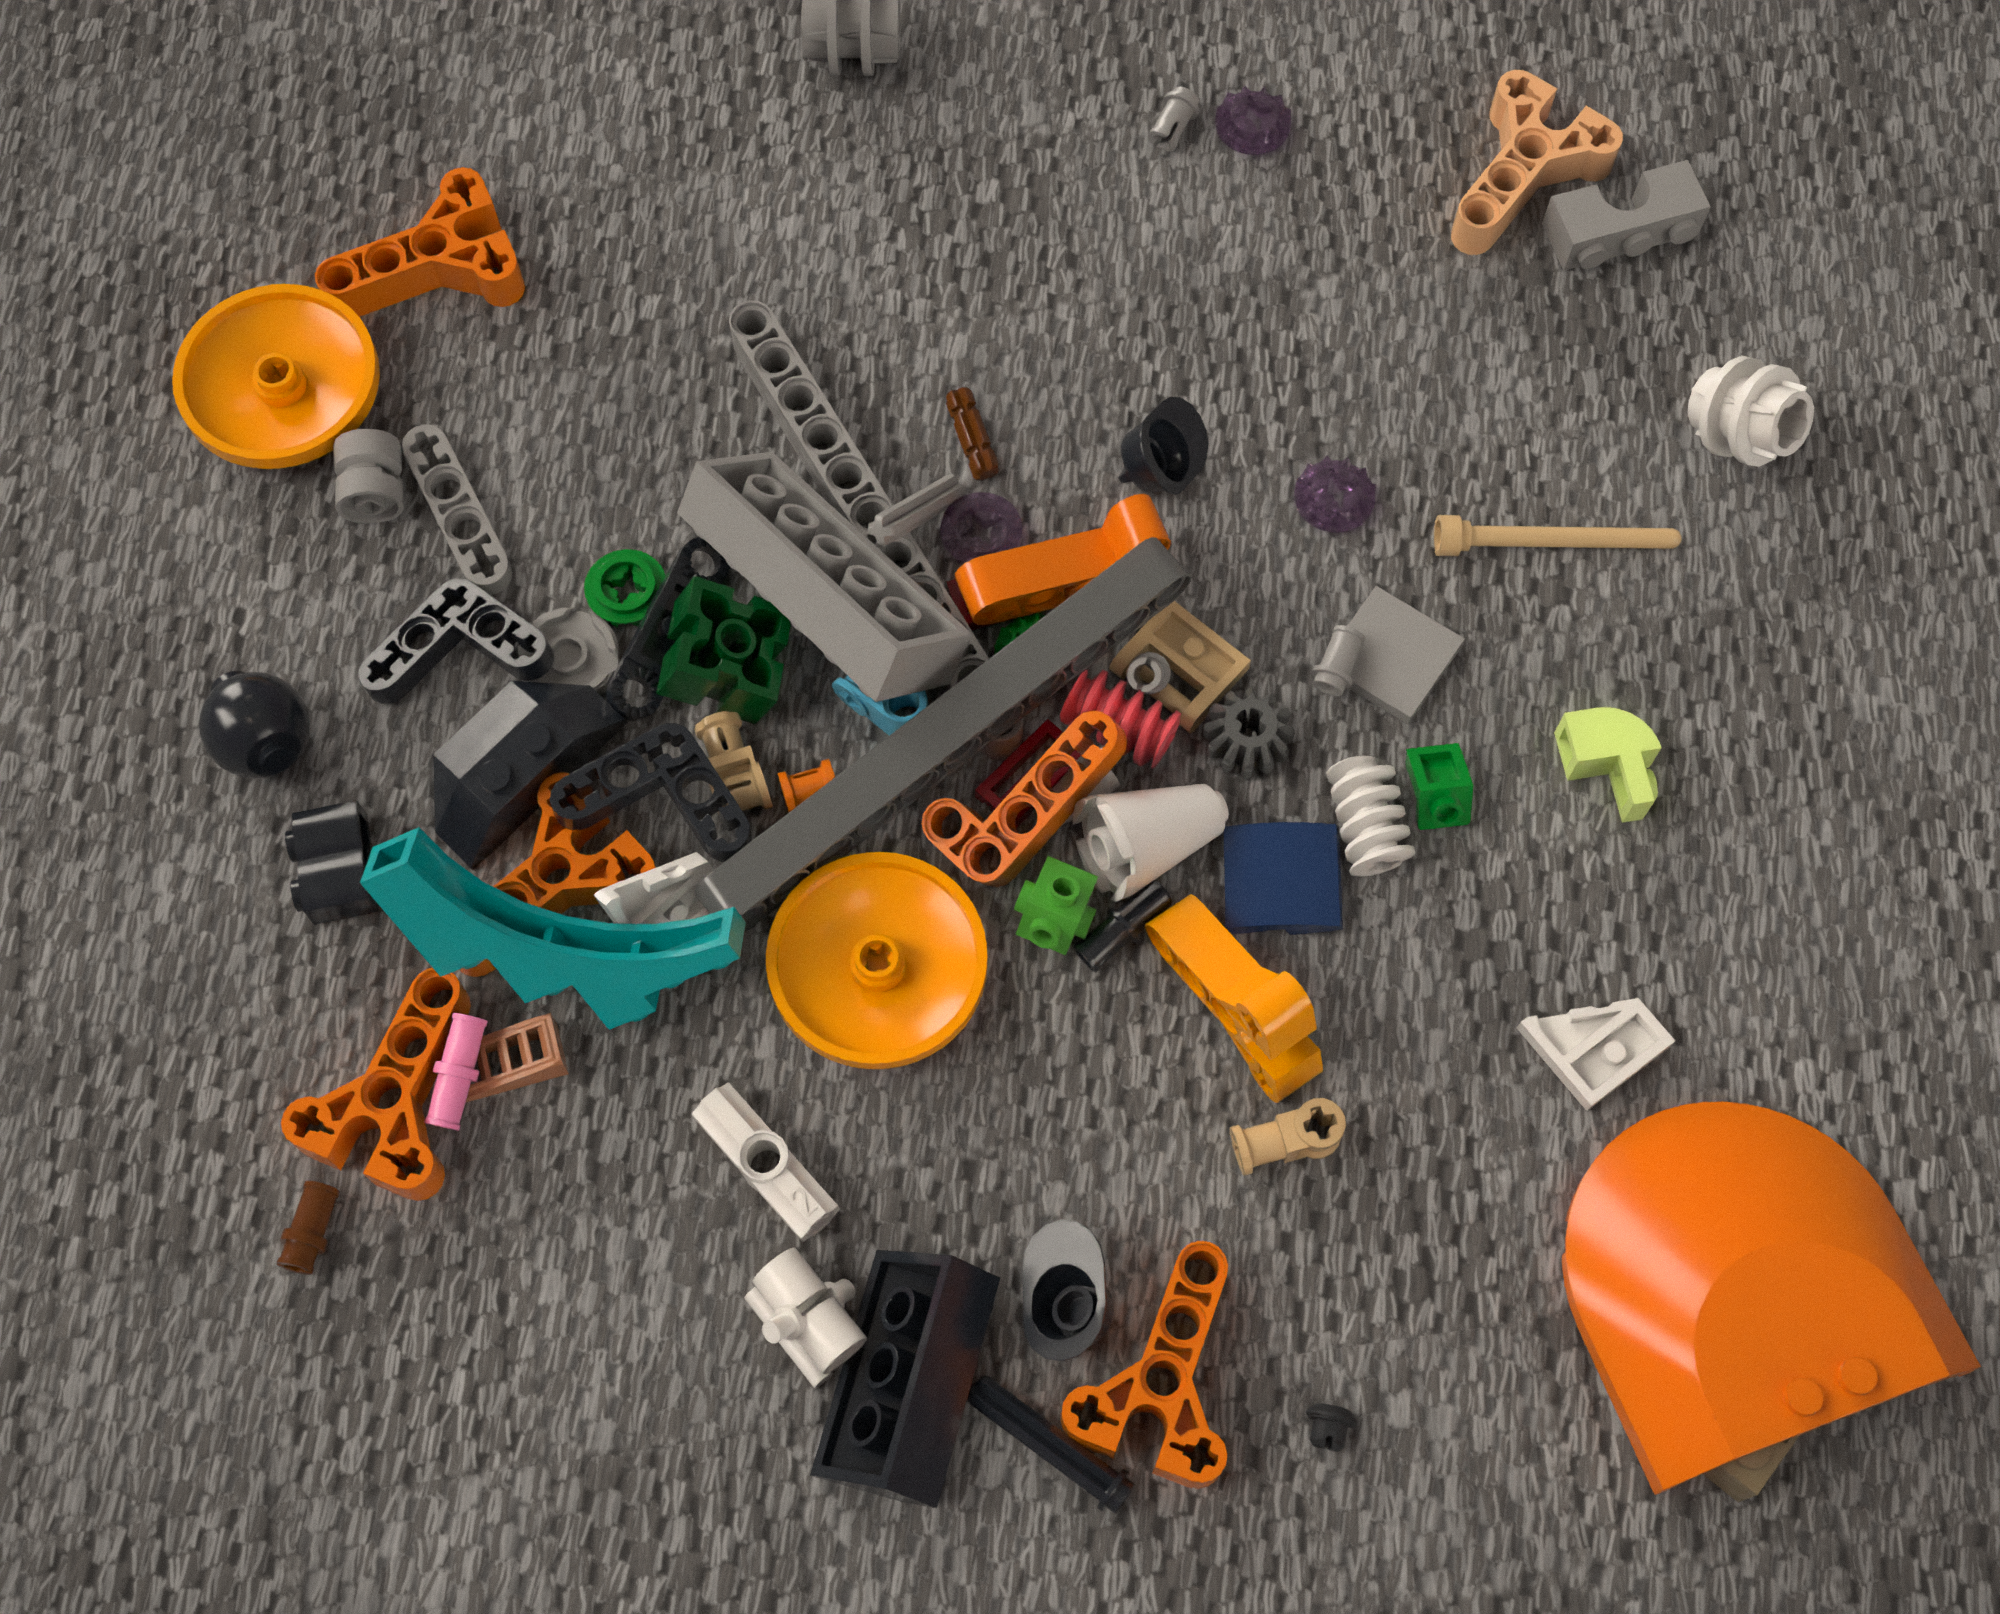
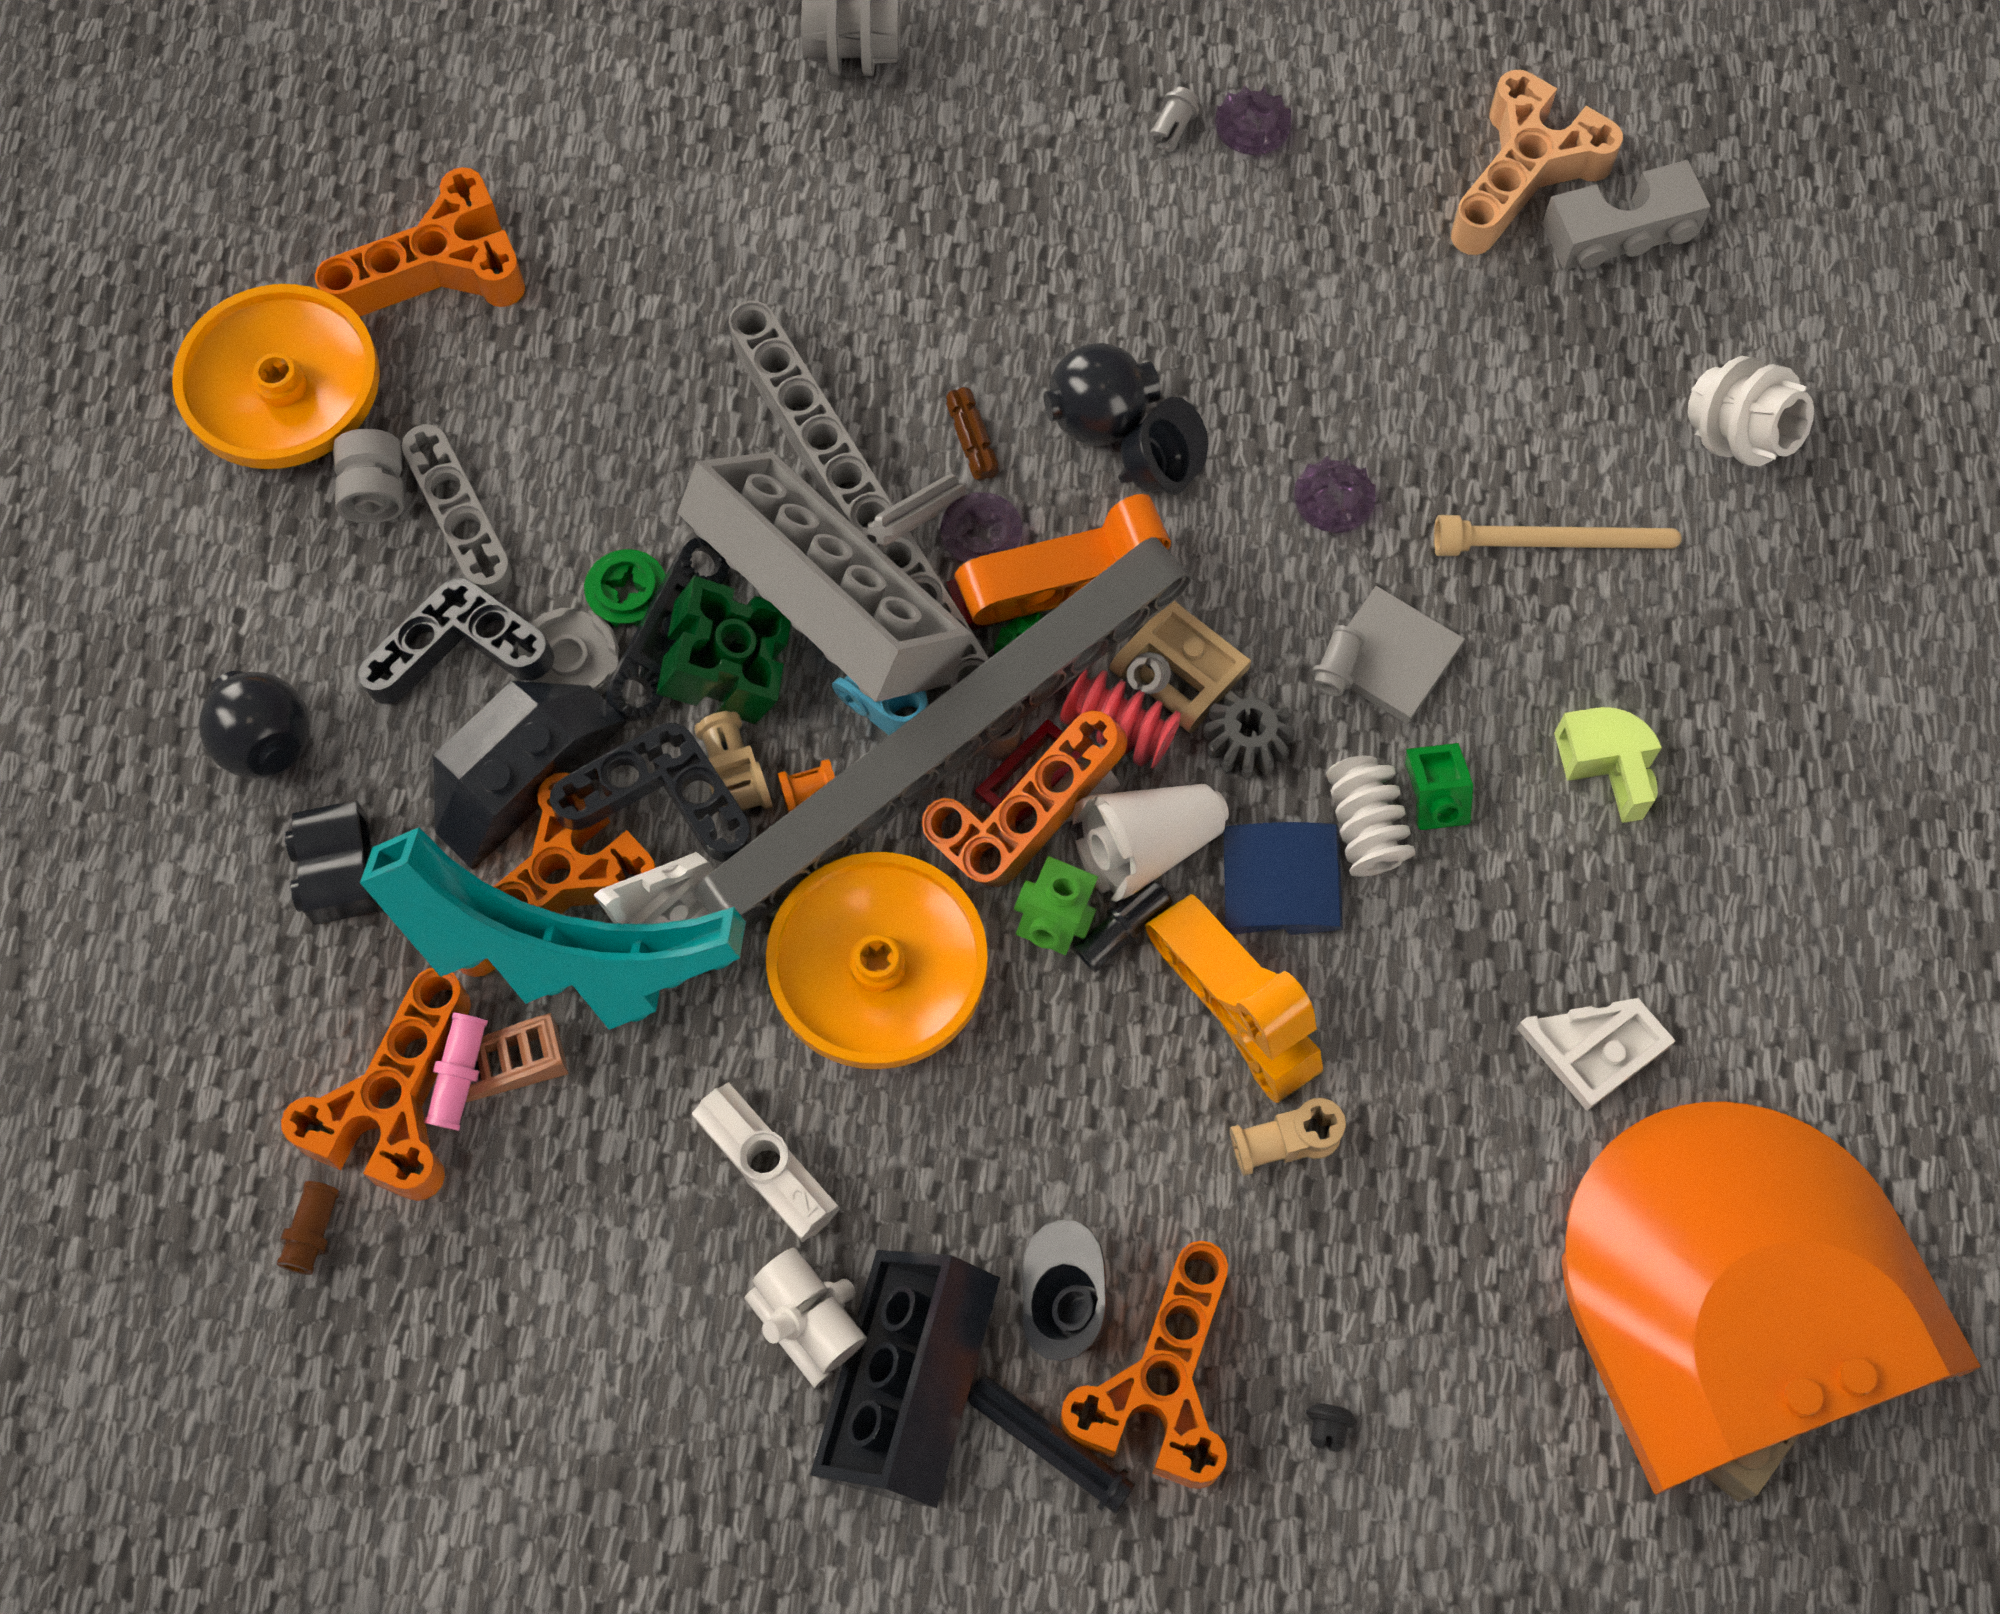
none -> black brick [1043,343,1161,446]

